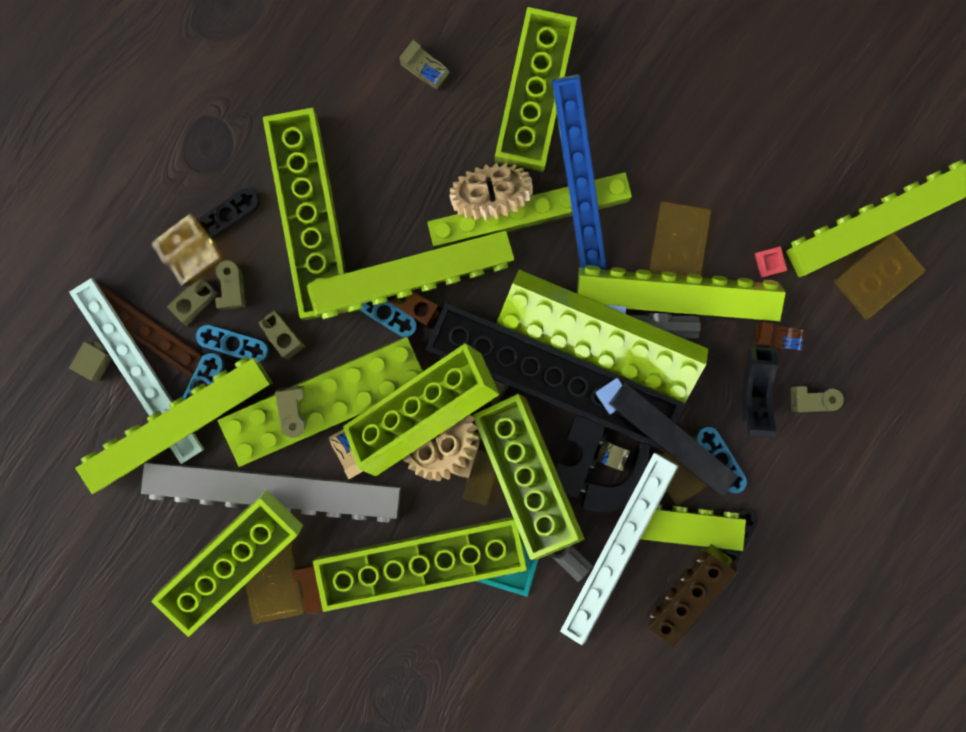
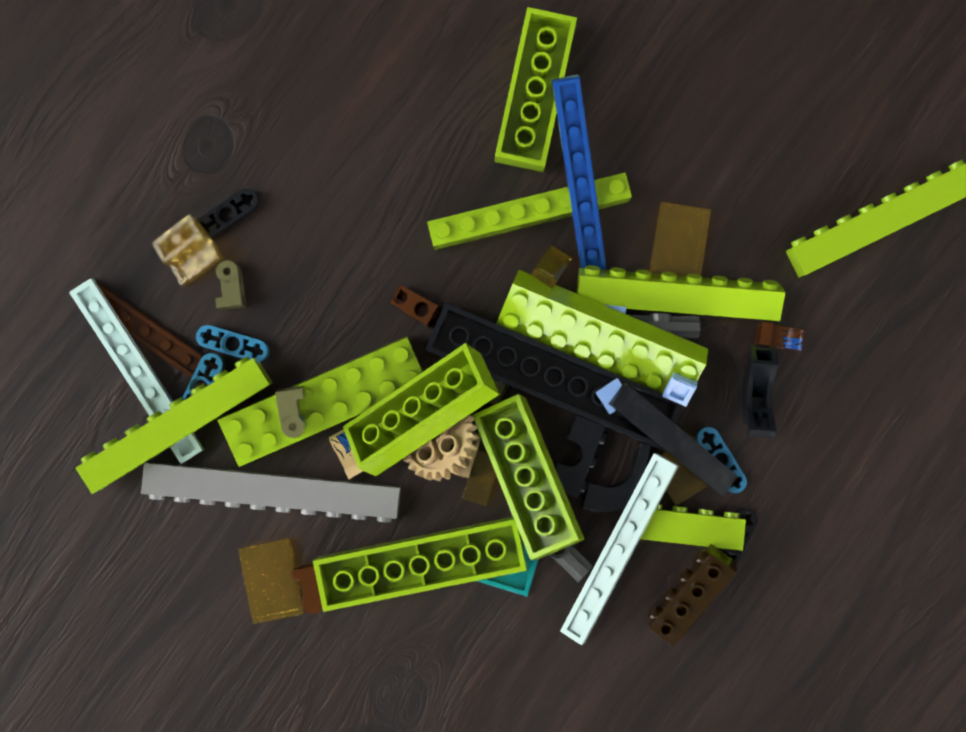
olive brick [69,340,112,381] -> none
lime brick [151,489,303,637] -> none
olive leg [167,278,218,327] -> none
olive leg [258,310,306,361] -> none
lime brick [263,108,348,320] -> none
lime brick [307,231,514,319] -> none
dark azure beam [360,302,417,337] -> none
olive leg [399,40,450,89] -> none
tan gear [449,163,533,221] -> none
olive leg [597,440,630,471] -> none
coral tile [755,246,787,278] -> none
olive leg [790,386,844,412] -> none
clear yellow tile [834,232,926,319] -> none
none -> clear yellow tile [531,245,572,289]
none -> light blue tile [662,372,698,406]

